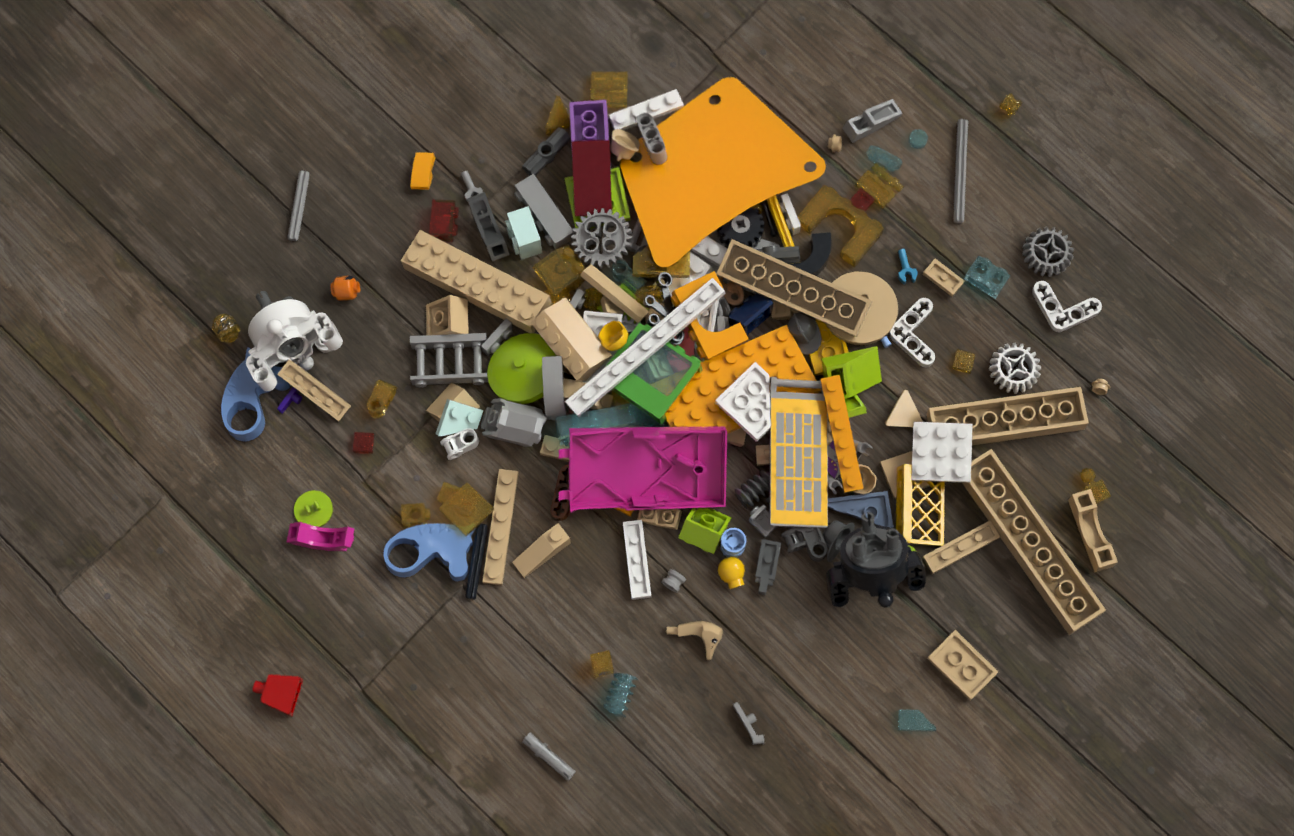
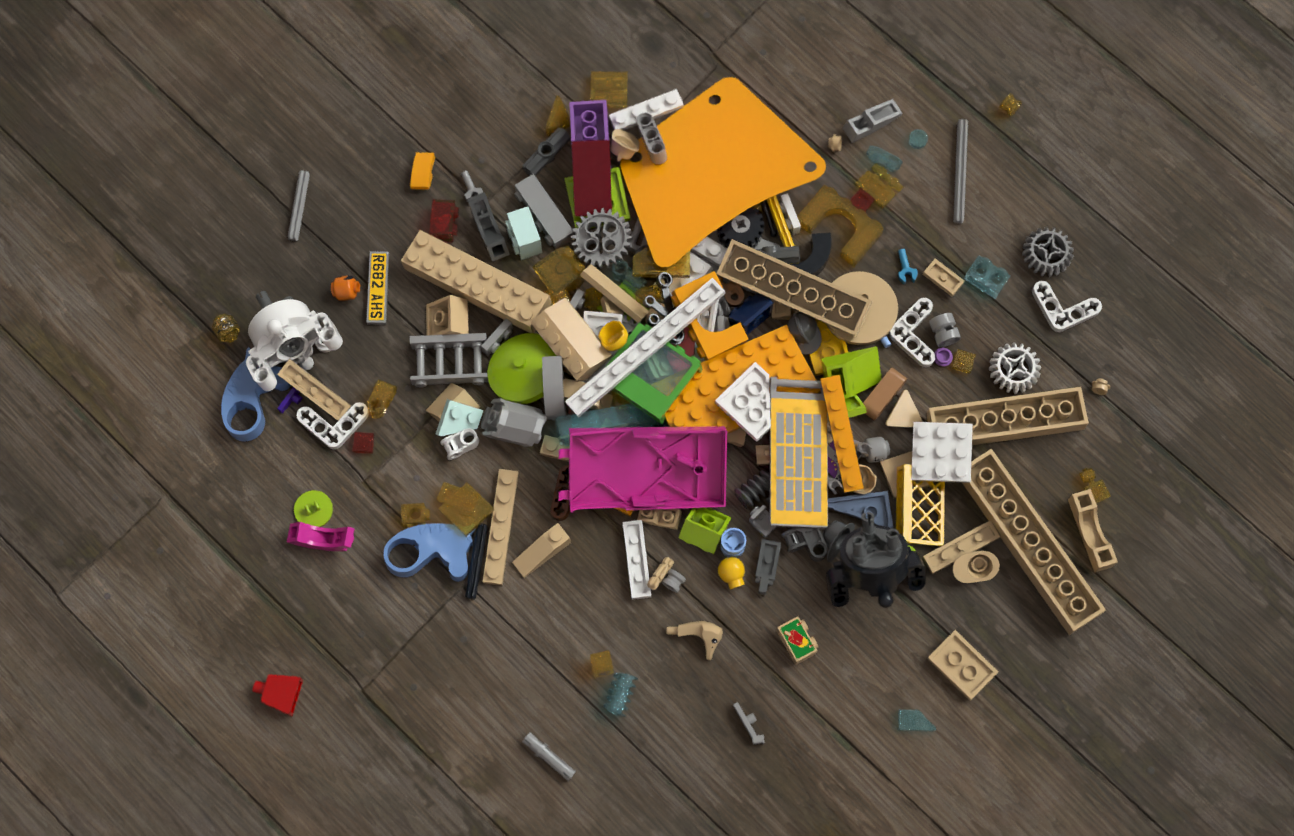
none -> white beam [297,402,369,449]
none -> tile [367,251,389,325]
none -> tan axle [647,557,674,590]
none -> brick [776,616,818,665]
none -> light grey head [861,437,890,463]
none -> medium nougat beam [863,367,907,421]
none -> light grey wheel [929,313,961,347]
none -> medium lavender plate [934,348,953,367]
none -> tan piece [953,551,1000,583]

